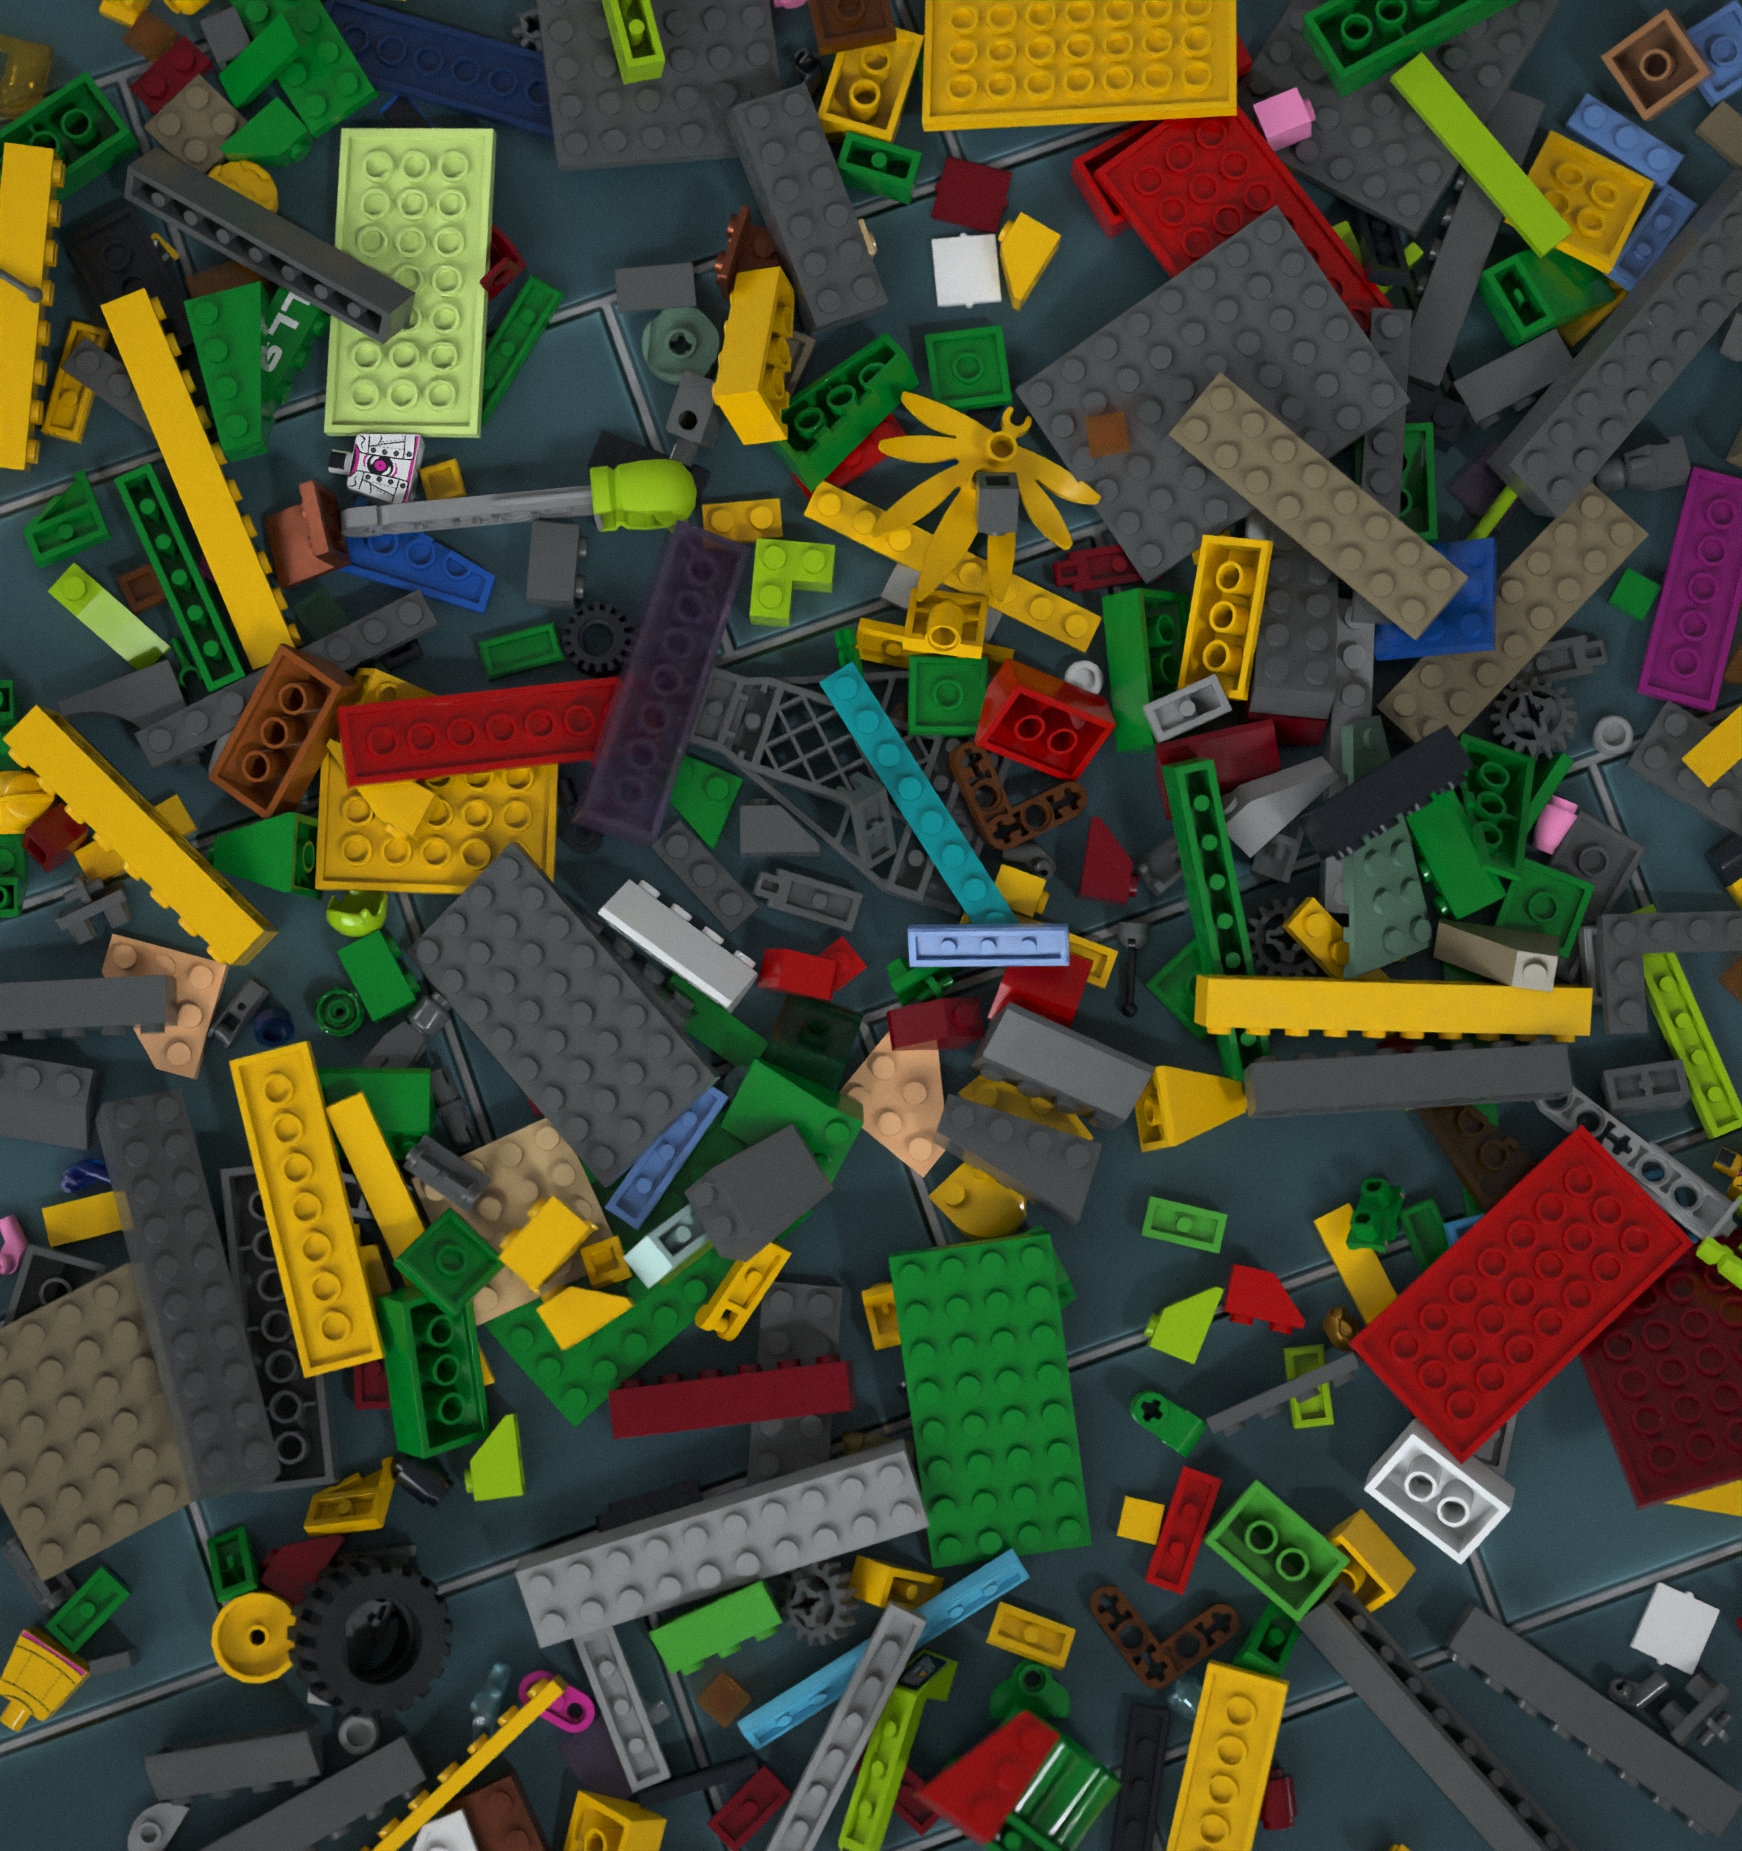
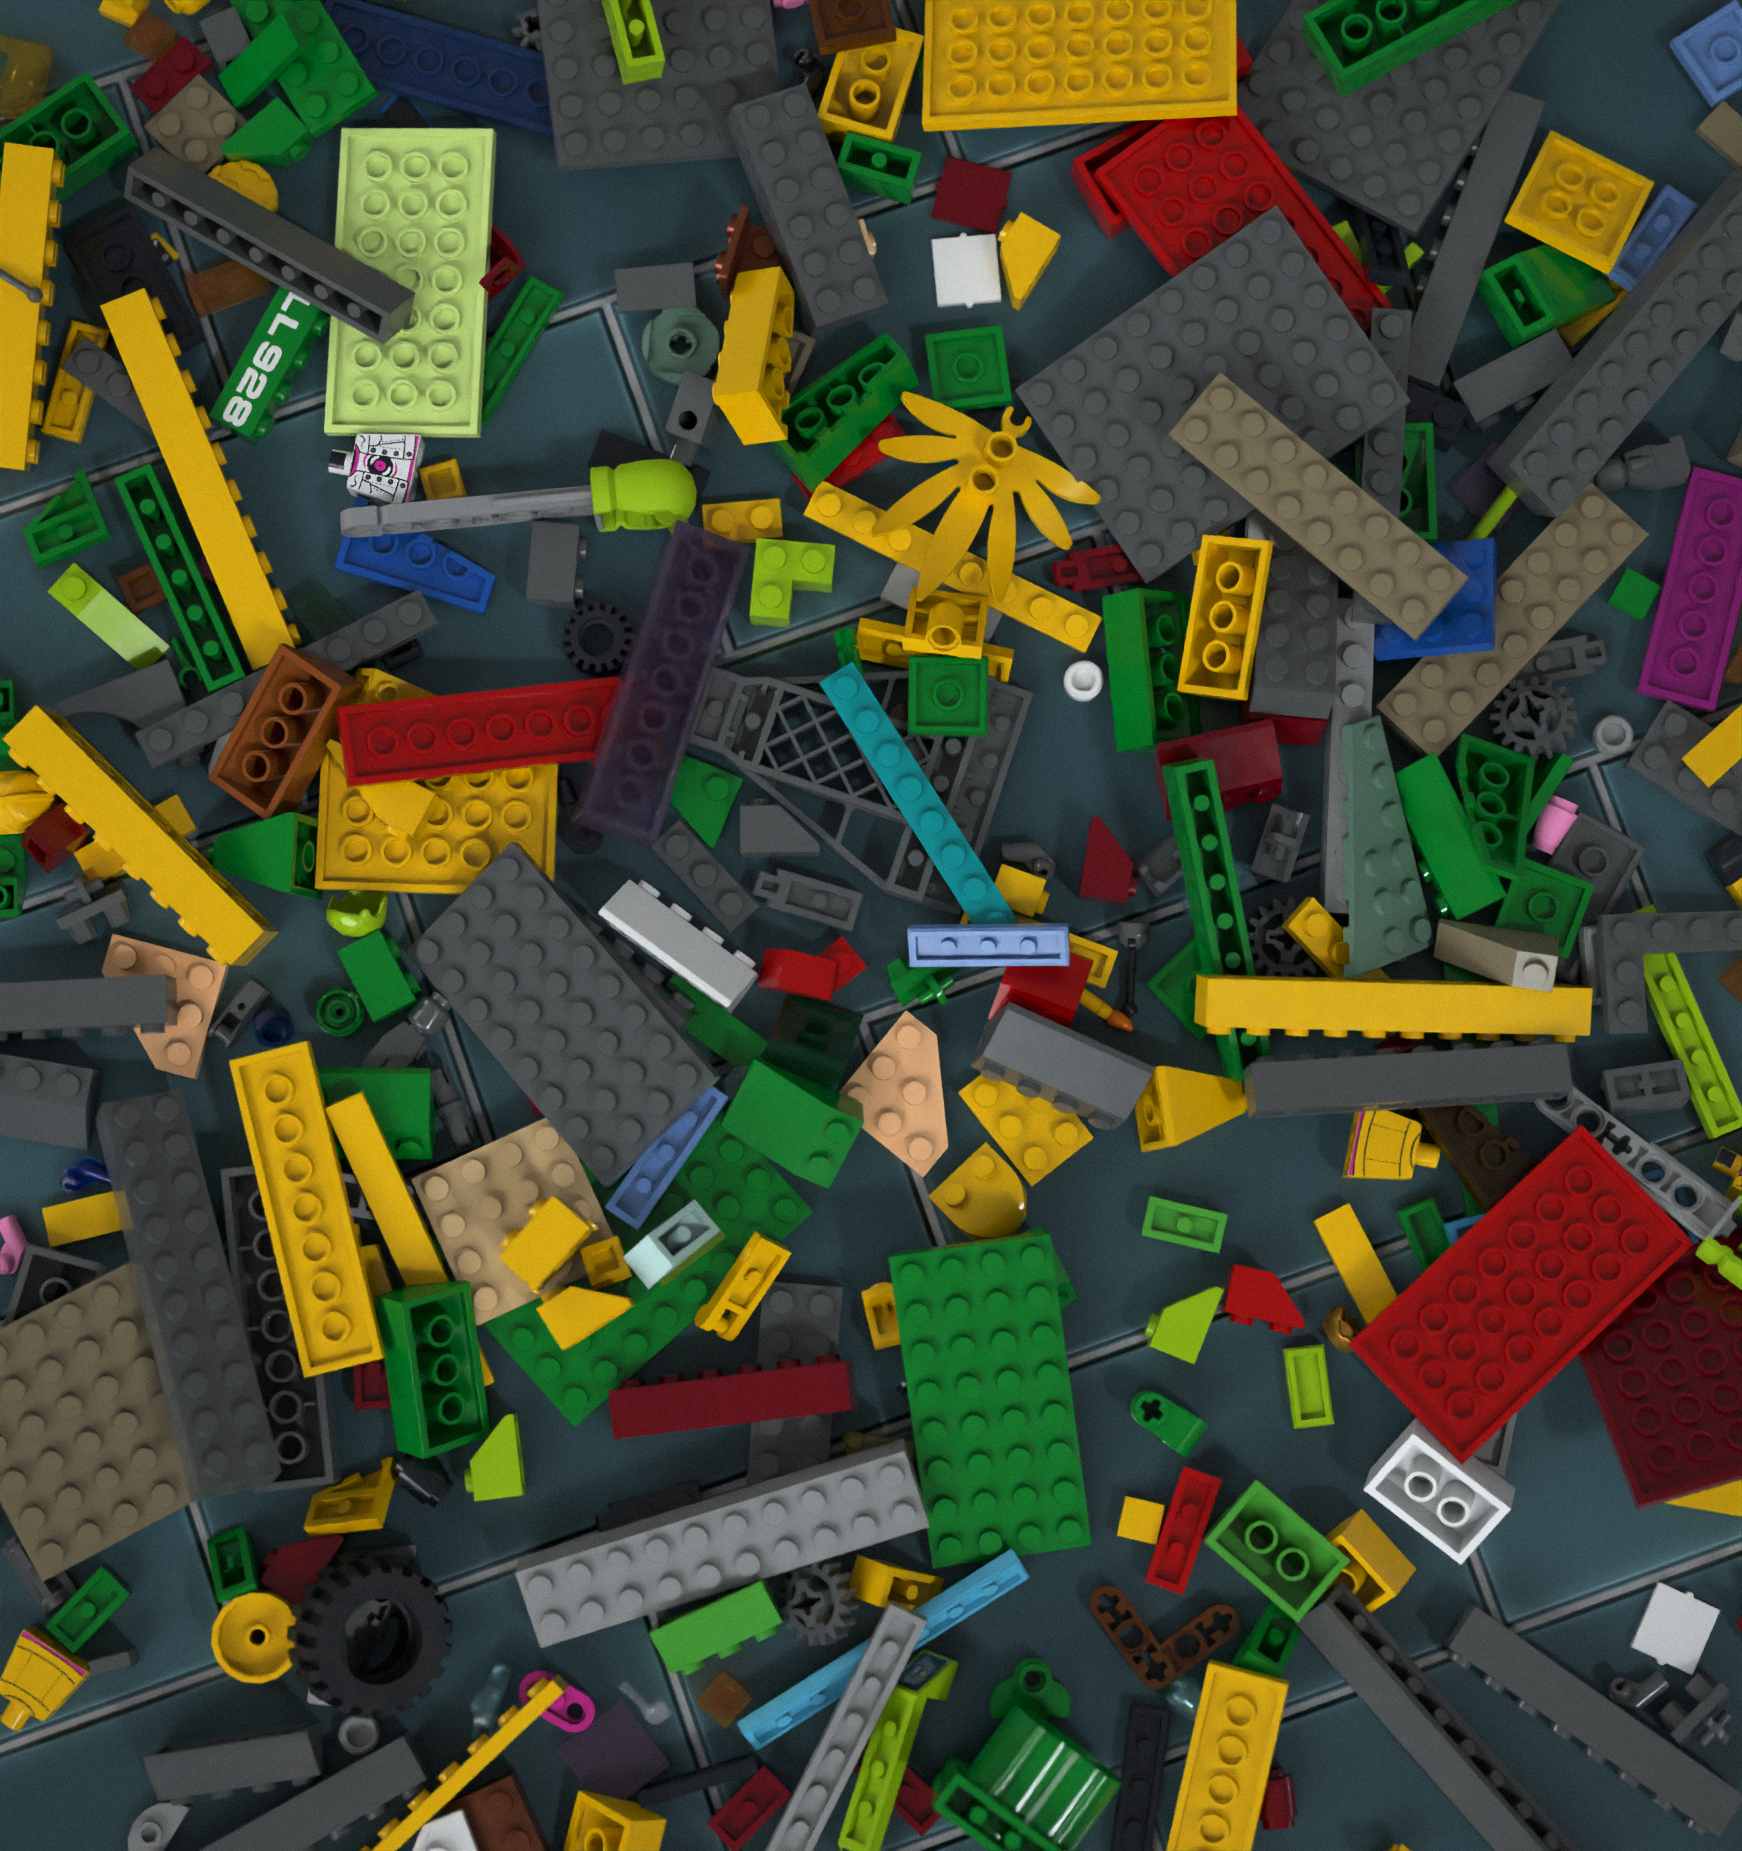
green wedge [184,281,269,463] -> none
copper bracket [265,479,352,590] -> none
green tile [393,1207,506,1320] -> none
dark grey hinge [403,1134,492,1213] -> none
green tile [478,622,565,682] -> none
light grey plate [573,1625,672,1792] -> none
dark grey slope [684,1124,834,1262] -> none
dark grey hinge [837,772,897,870] -> none
dark red slope [886,998,984,1051] -> none
red wedge [912,1711,1060,1846] -> none
dark grey wedge [933,1094,1102,1229] -> none
reddish brown beam [949,742,1088,850] -> none
red slope [974,658,1116,782] -> none
dark grey brick [975,472,1019,536] -> none
yellow plate [985,1601,1076,1671] -> none
clear orange plate [1085,411,1131,459] -> none
light grey slope [1141,674,1232,744] -> none
dark grey plate [1206,1351,1362,1437] -> none
light grey slope [1221,756,1339,858] -> none
bright pink brick [1253,87,1316,152] -> none
black brick [1297,724,1474,861] -> none
green hips [1346,1177,1406,1253] -> none
lime tile [1390,52,1573,259] -> none
medium blue plate [1564,93,1684,192] -> none
medium nougat brick [1601,8,1717,121] -> none
none -> piece [1079,988,1133,1033]
none -> yellow torso [1342,1110,1440,1180]

